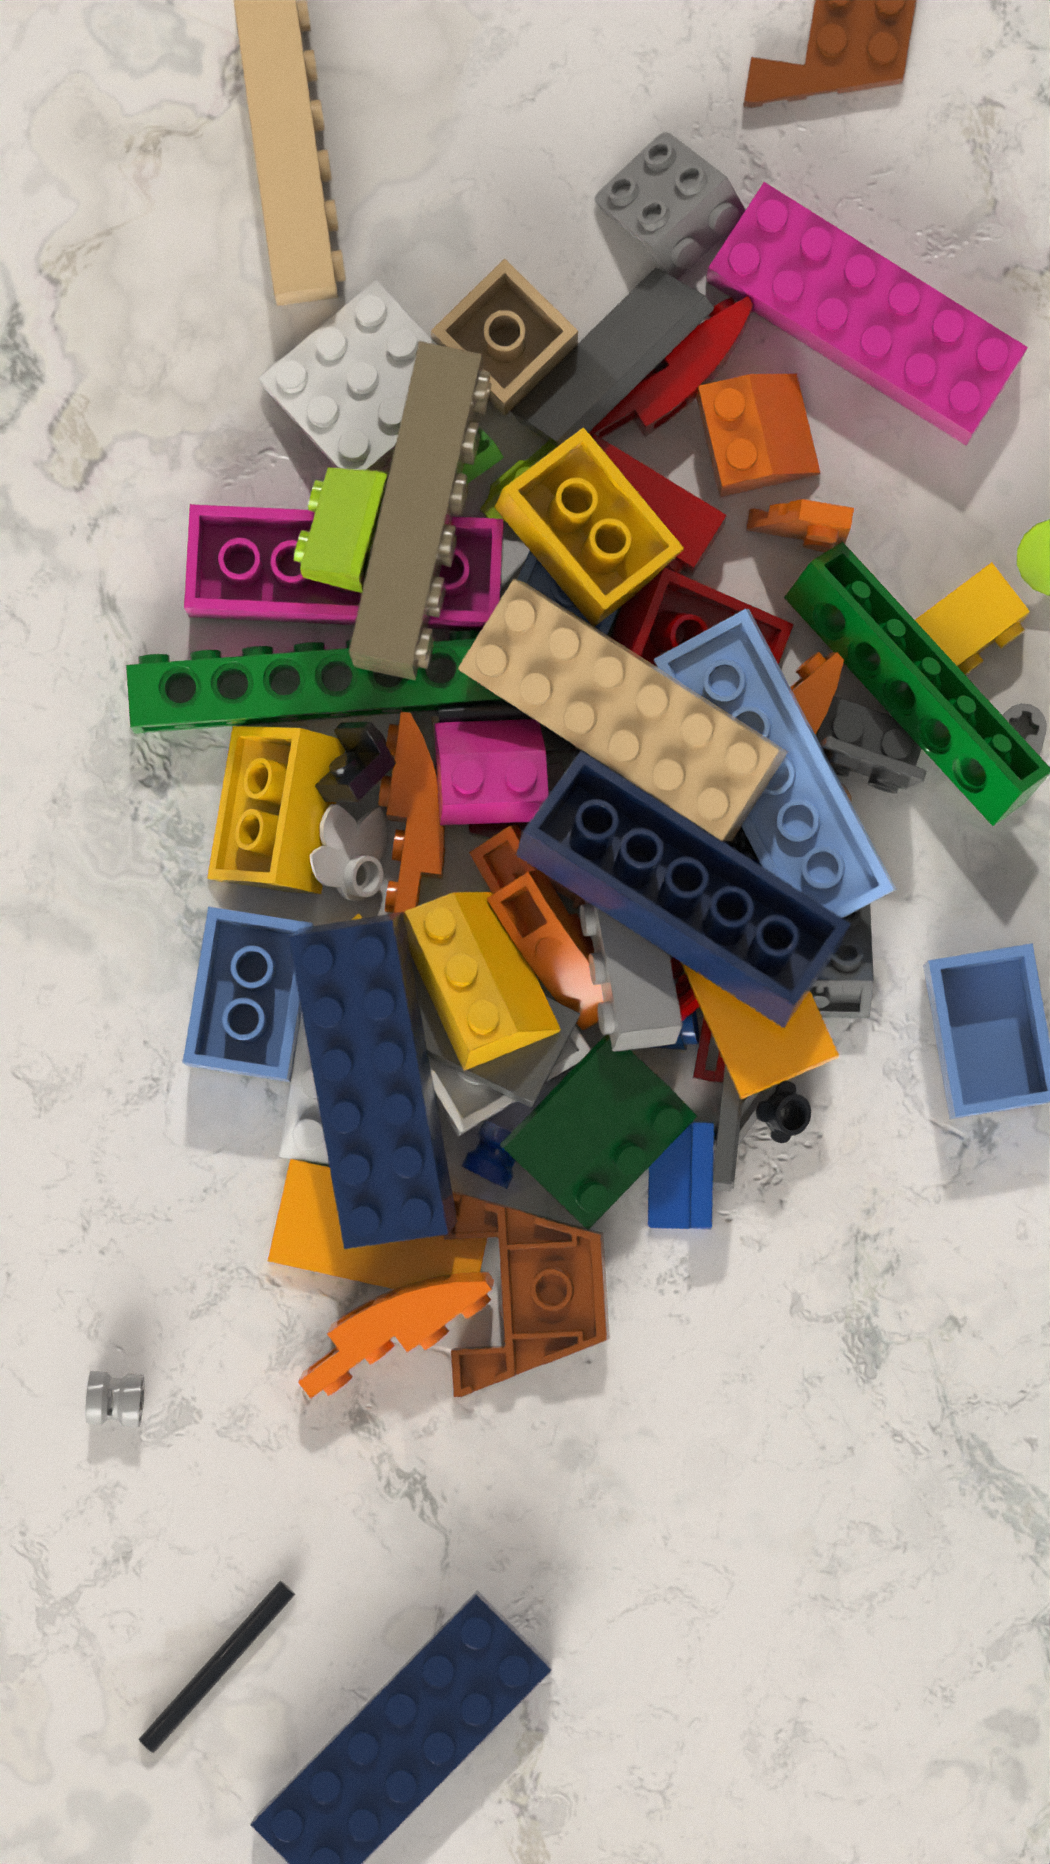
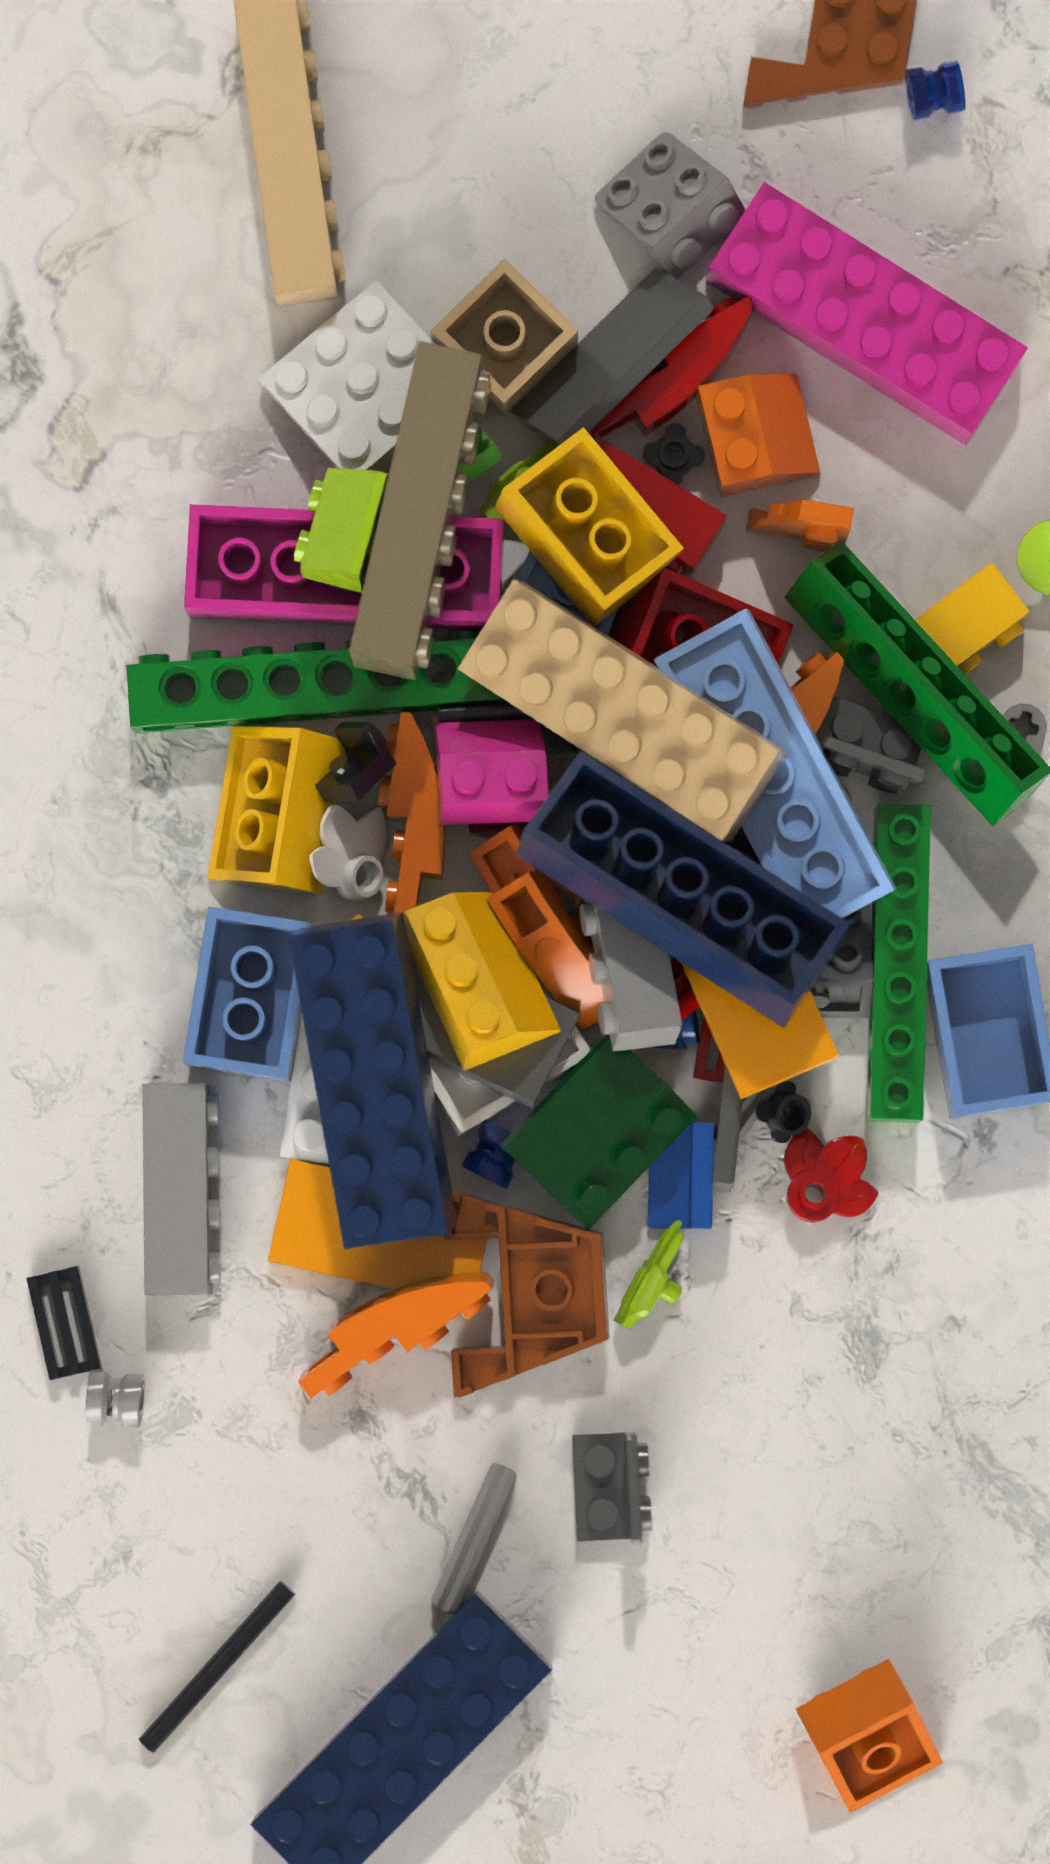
none -> black tile [26,1266,103,1380]
none -> light grey brick [142,1083,221,1295]
none -> light grey axle [431,1463,516,1614]
none -> dark grey bracket [572,1432,652,1543]
none -> lime piece [613,1220,685,1329]
none -> black plate [643,424,705,485]
none -> red plate [783,1127,879,1223]
none -> orange slope [795,1659,943,1813]
none -> green brick [866,803,931,1123]
none -> clear blue wheel [905,60,966,120]

